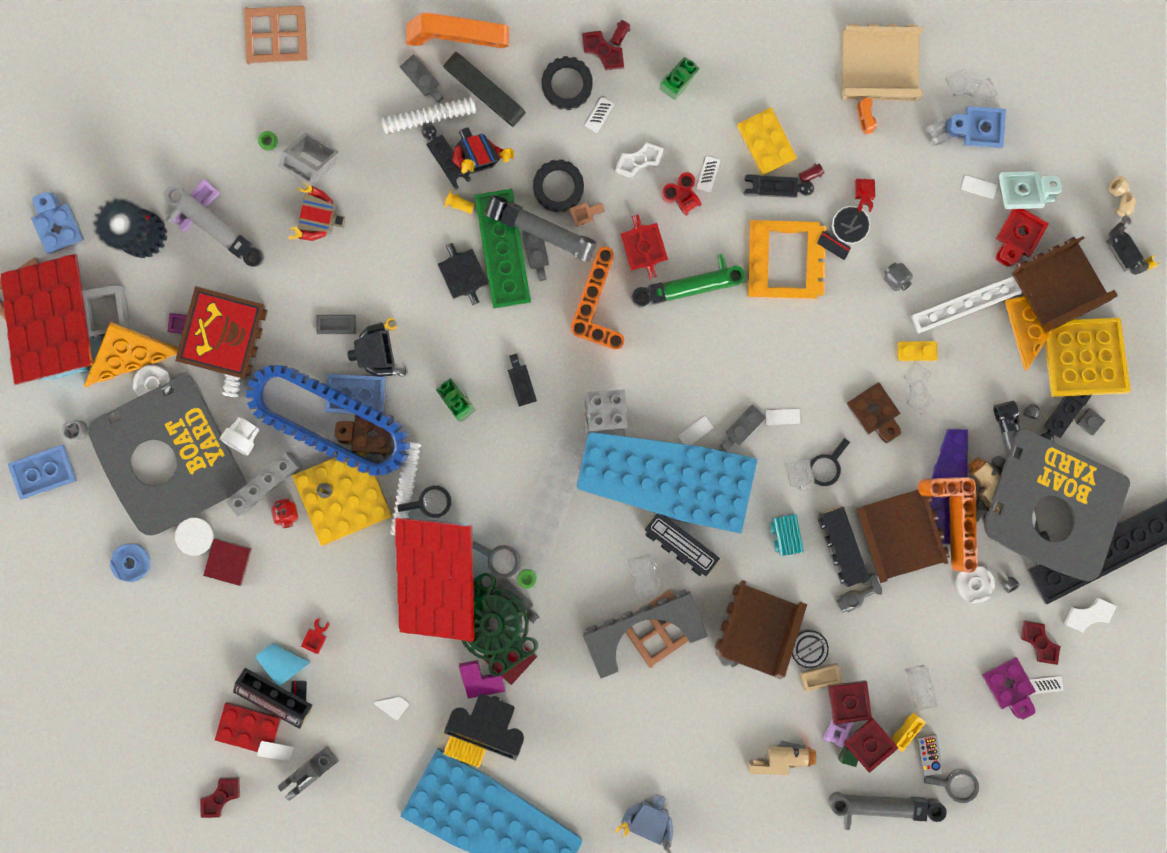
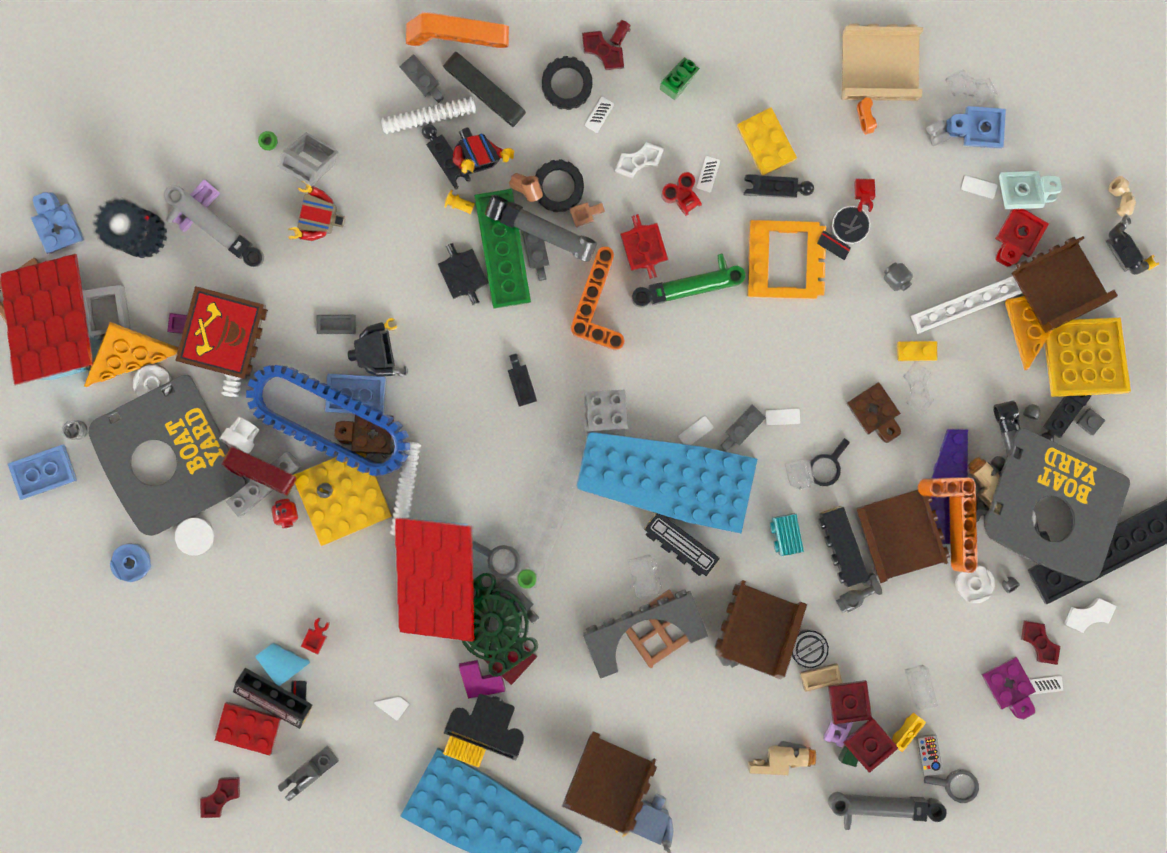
dark red tile [203,538,252,586] -> none
nougat window [244,6,308,65] -> none
white sticker [257,741,294,761] -> none
piece [397,485,451,518] -> none
green slope [436,378,476,422] -> none
dark red pin [799,163,824,182] -> none
none -> dark red beam [222,447,297,496]
none -> nougat piece [509,173,543,202]
none -> reddish brown panel [562,731,657,835]

